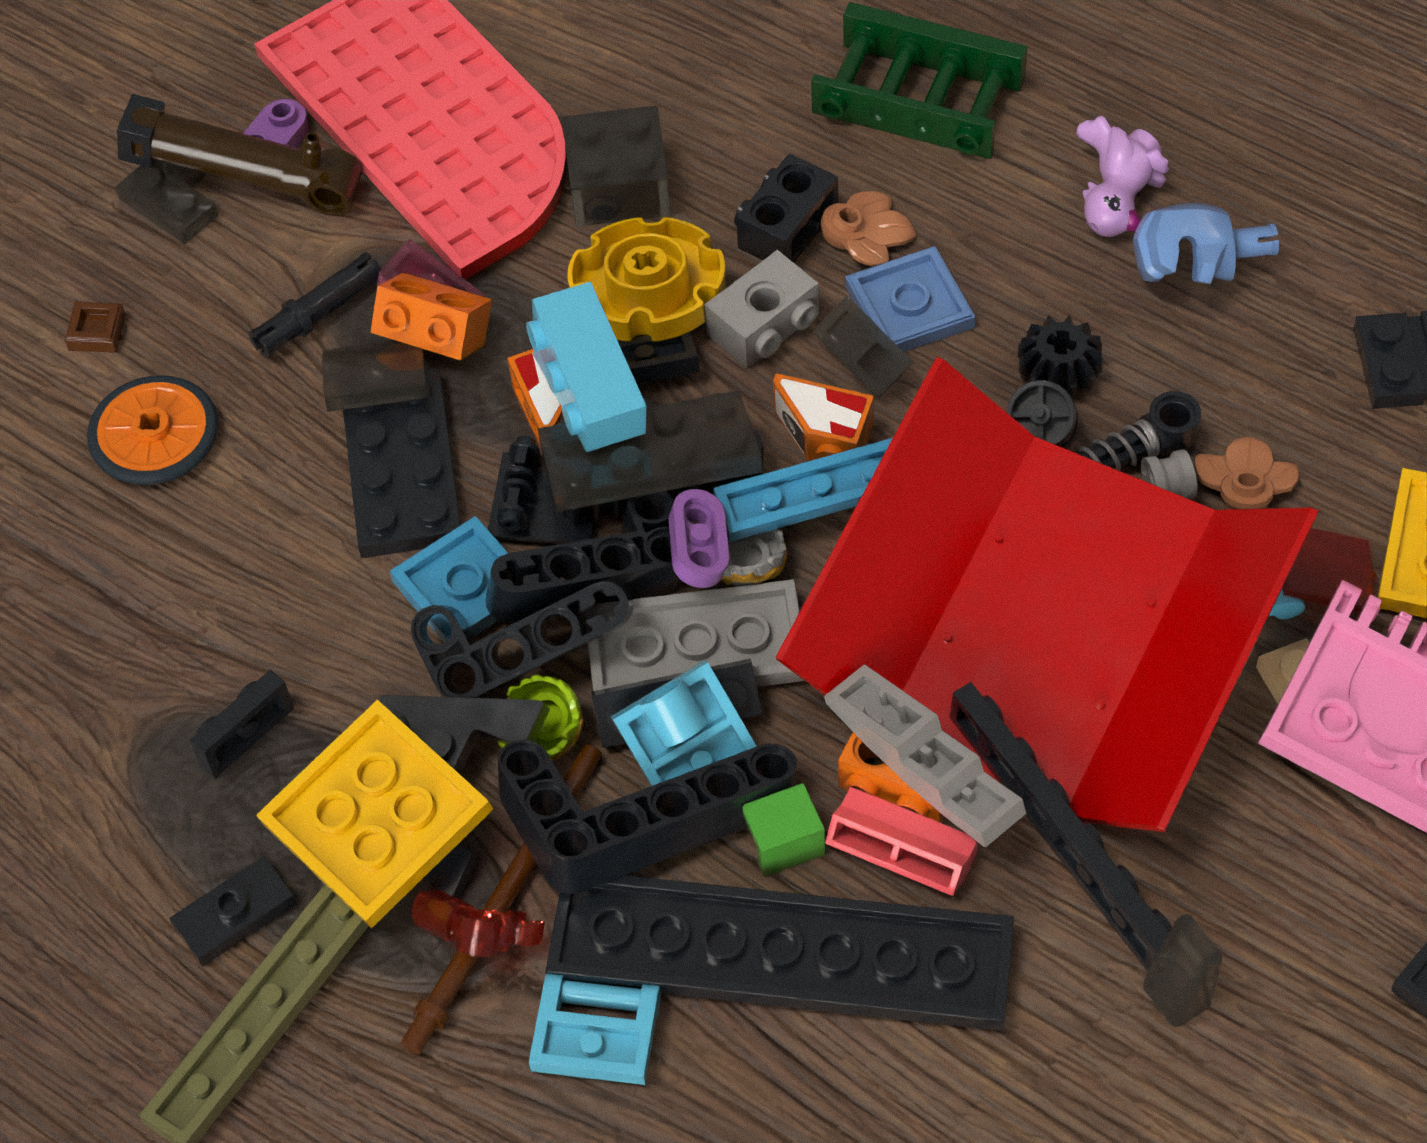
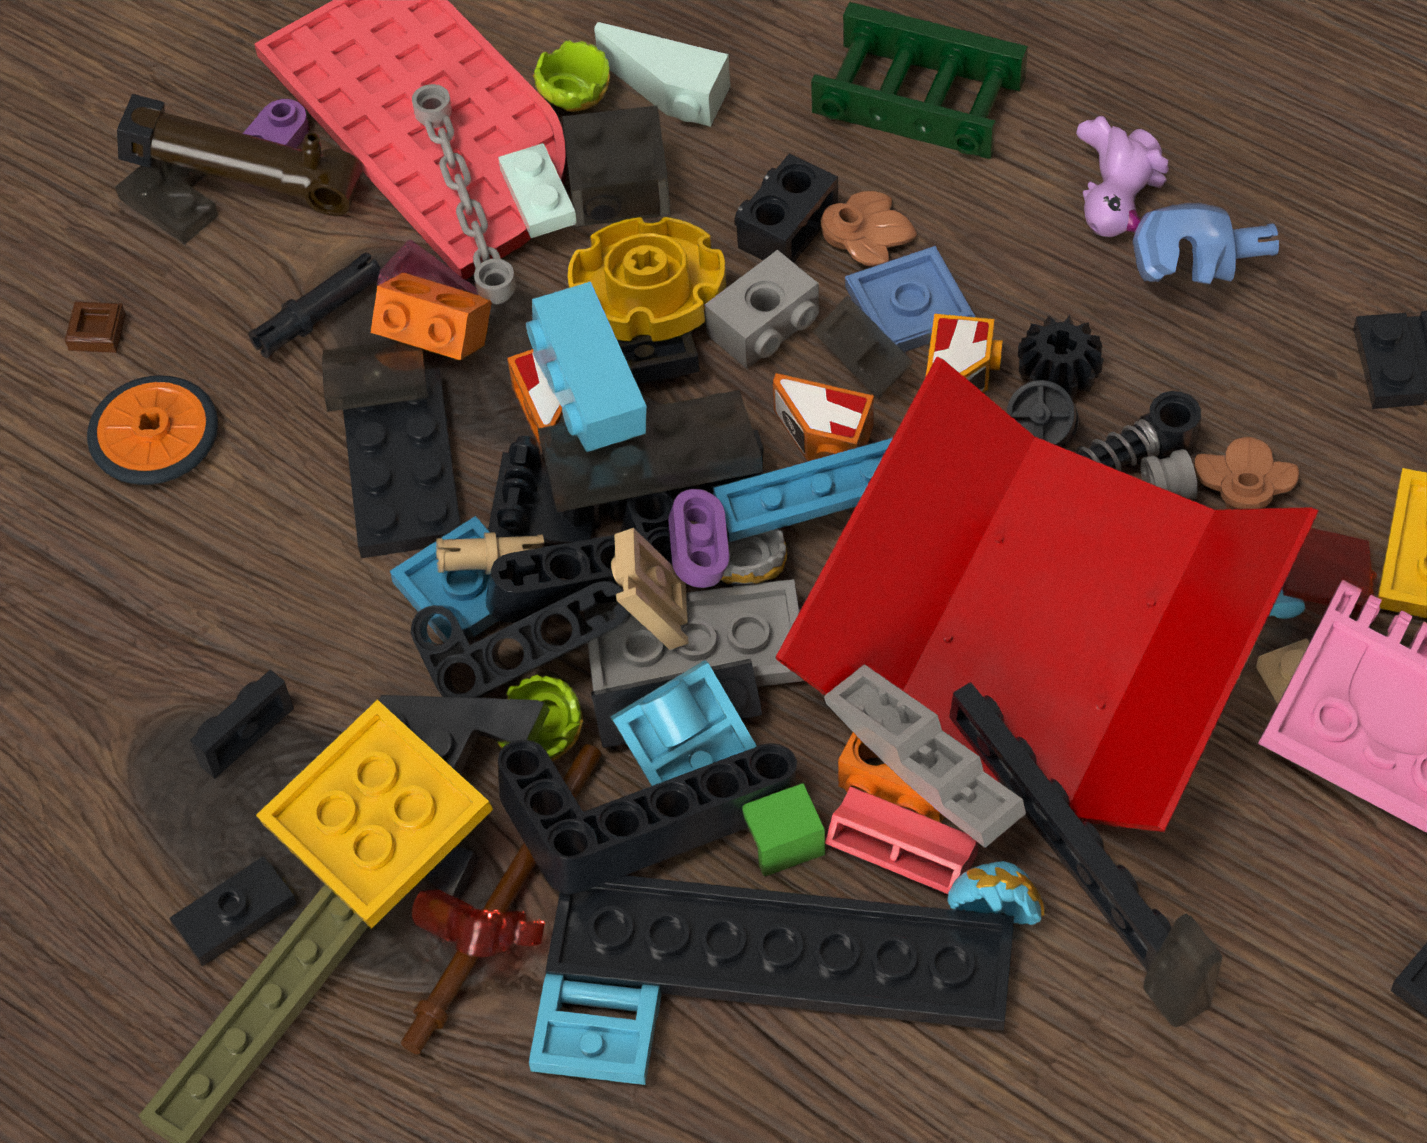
none -> light grey piece [412,84,516,304]
none -> tan pin [436,532,544,575]
none -> light aqua plate [498,143,577,238]
none -> lime hair [533,40,610,112]
none -> light aqua slope [594,22,730,127]
none -> tan plate [611,528,689,650]
none -> slope [926,314,1003,392]
none -> medium azure hair [948,861,1044,925]

